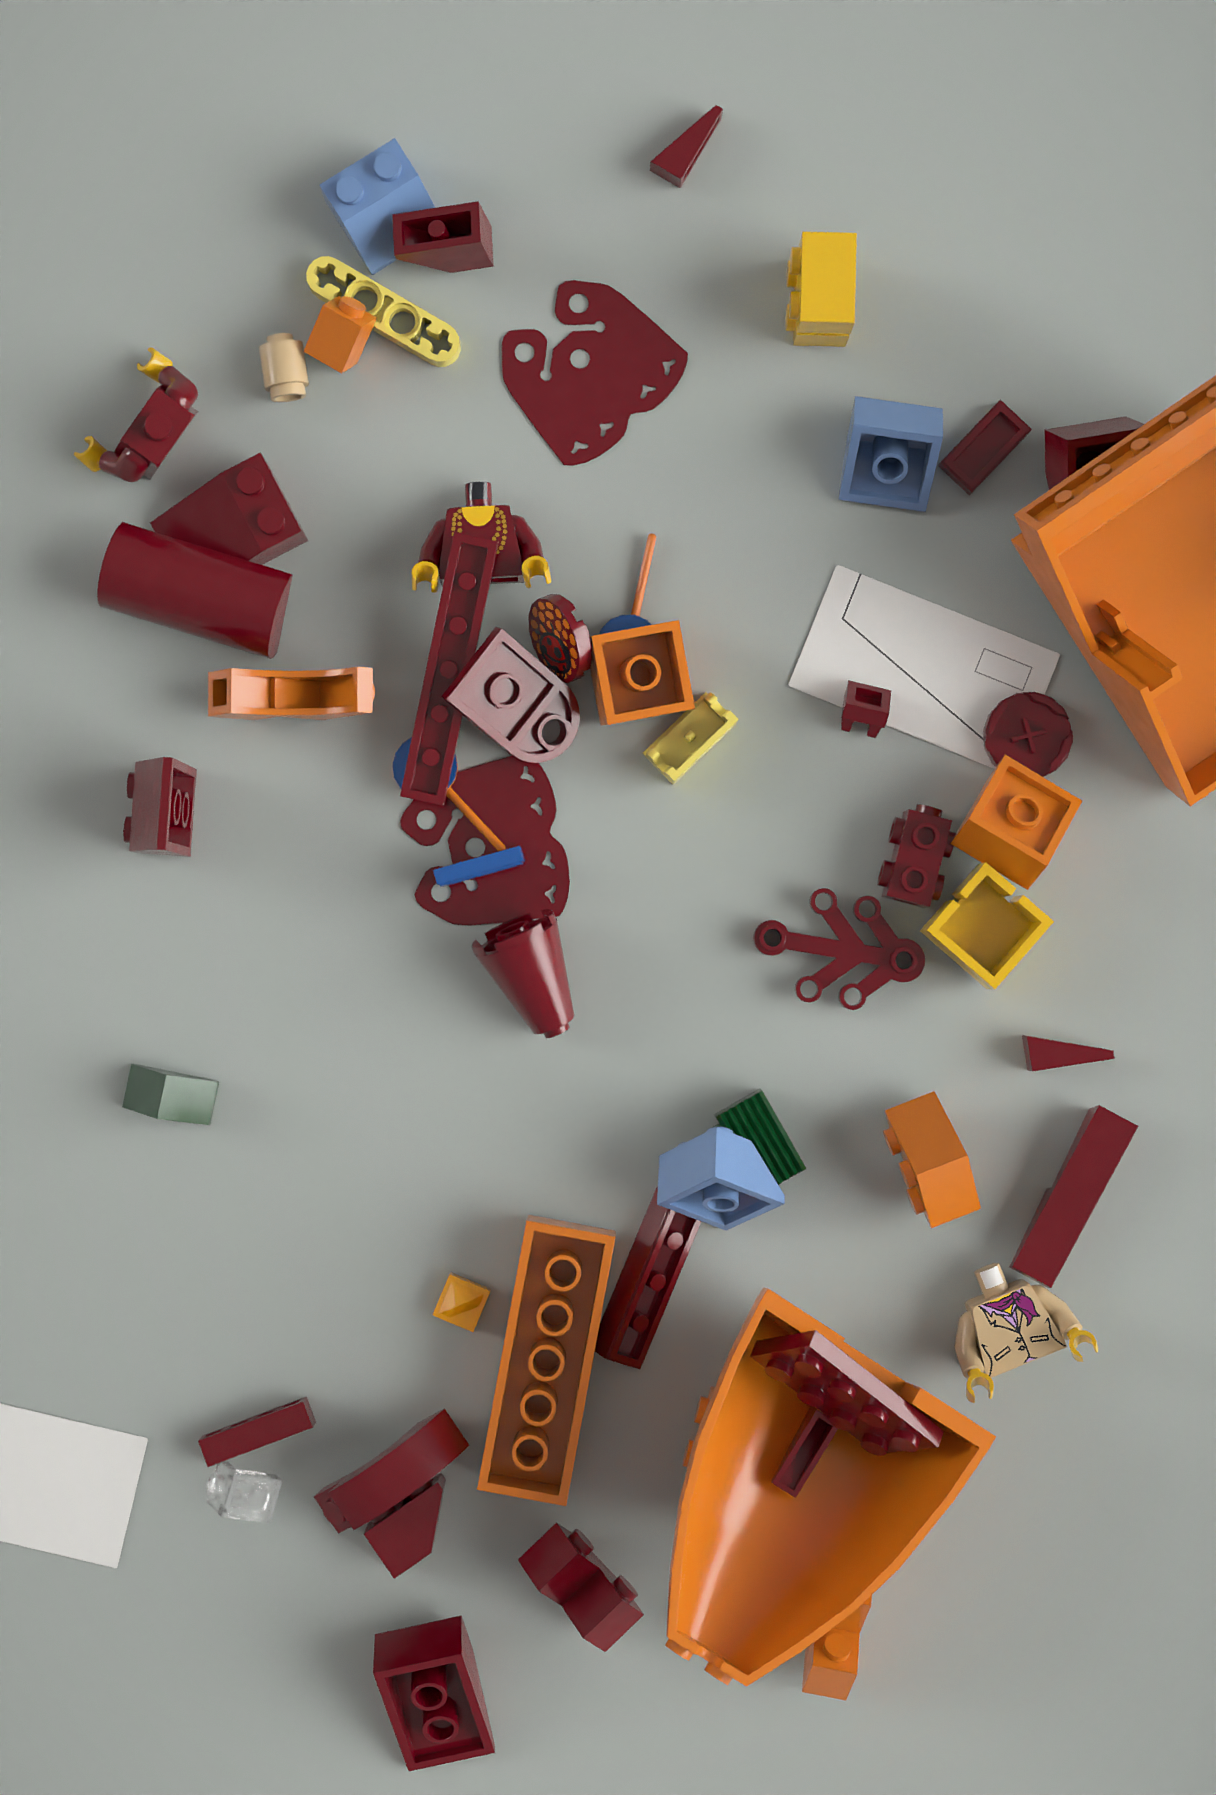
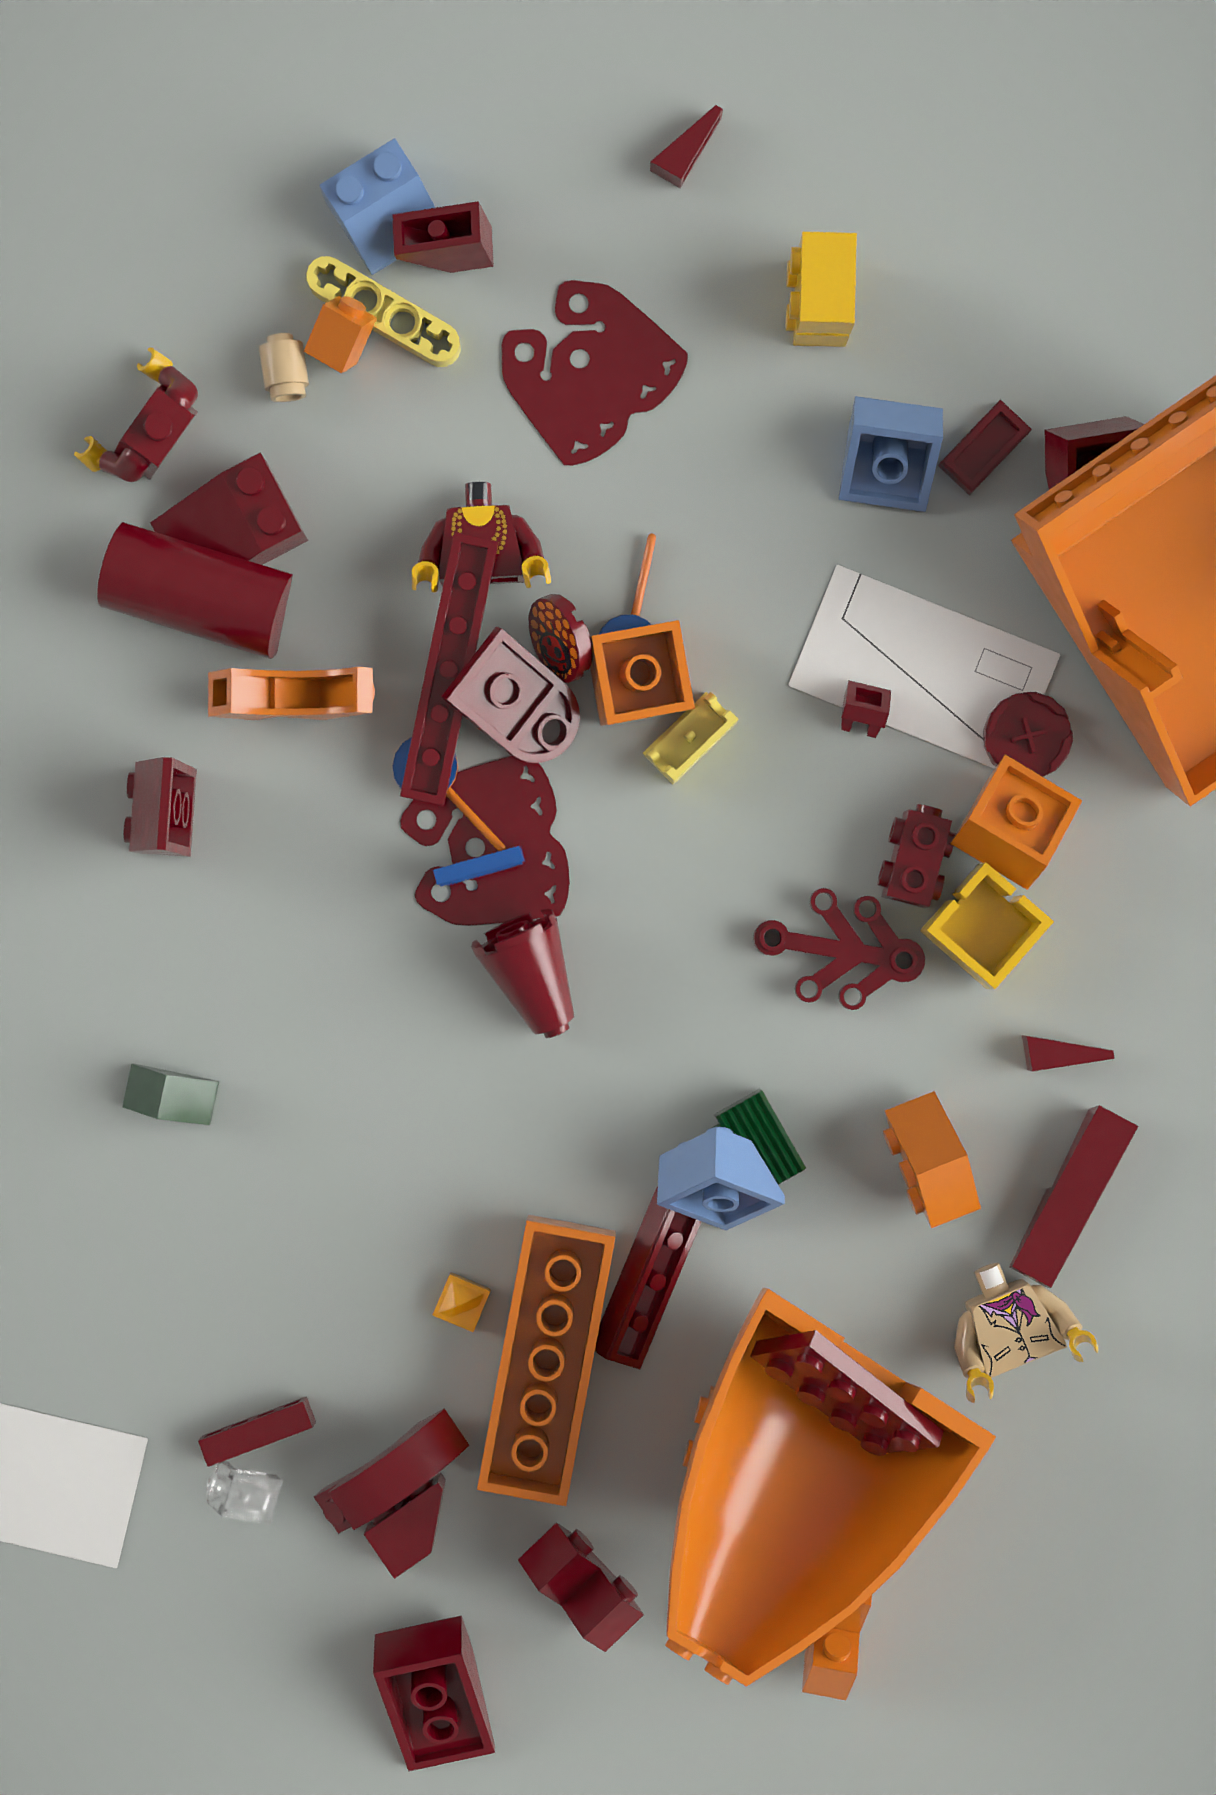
dark red piece [771,1406,838,1498] -> none

